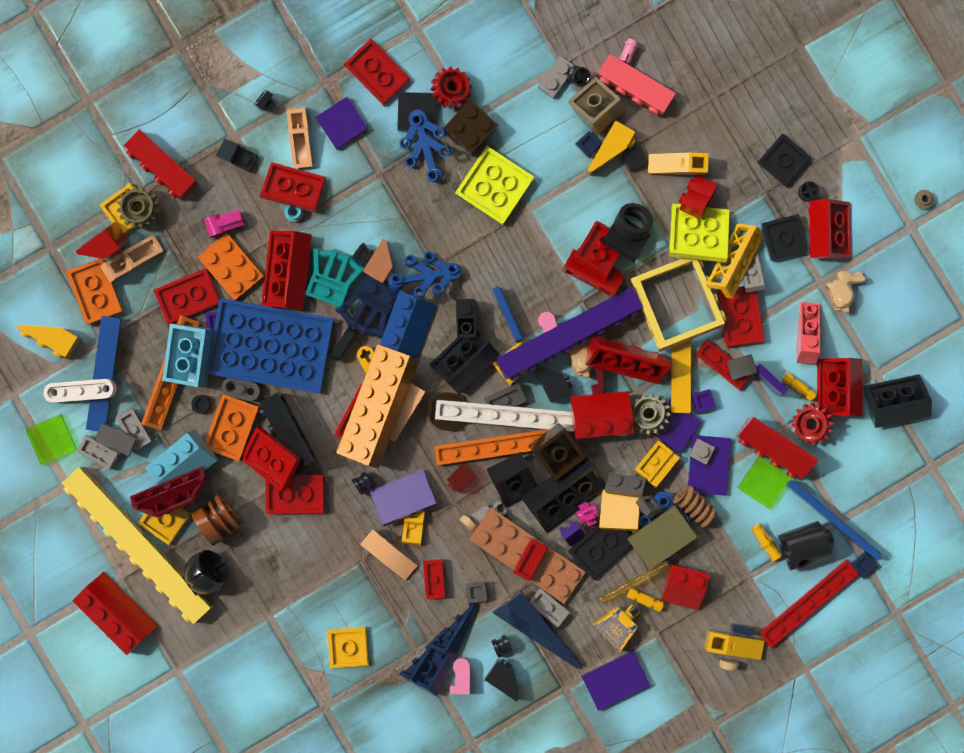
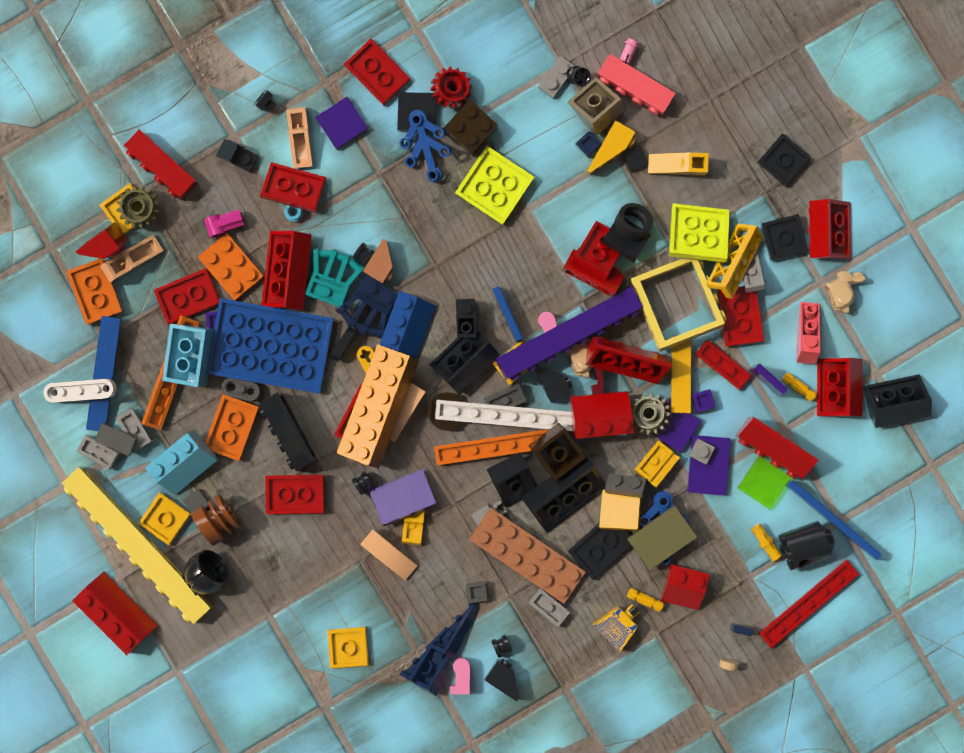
yellow slope [16,325,81,359] -> none
clear neon green tile [25,414,77,465] -> none
dark red wedge [130,467,206,518] -> none
black tile [191,395,211,414] -> none
red plate [241,427,301,491] -> none
blue plant [388,251,462,300] -> none
red plate [423,559,445,599] -> none
clear red brick [447,463,477,493] -> none
tan tile [459,515,477,533] -> none
dark blue wedge [493,590,581,668] -> none
red tile [513,538,548,581] -> none
dark purple tile [559,520,585,546] -> none
dark pink gear [576,502,599,527] -> none
dark purple tile [581,650,650,711] -> none
clear yellow bar [599,561,670,603] -> none
dark grey plate [635,495,663,516] -> none
medium nougat piece [673,486,716,528] -> none
red brick [678,174,718,219] -> none
yellow slope [704,630,765,660] -> none
dark grey tile [726,354,757,380] -> none
red gear [792,403,835,445] -> none
black wheel [798,181,819,202] -> none
dark blue tile [850,552,878,579] -> none
dark tan plate [914,190,934,209] -> none

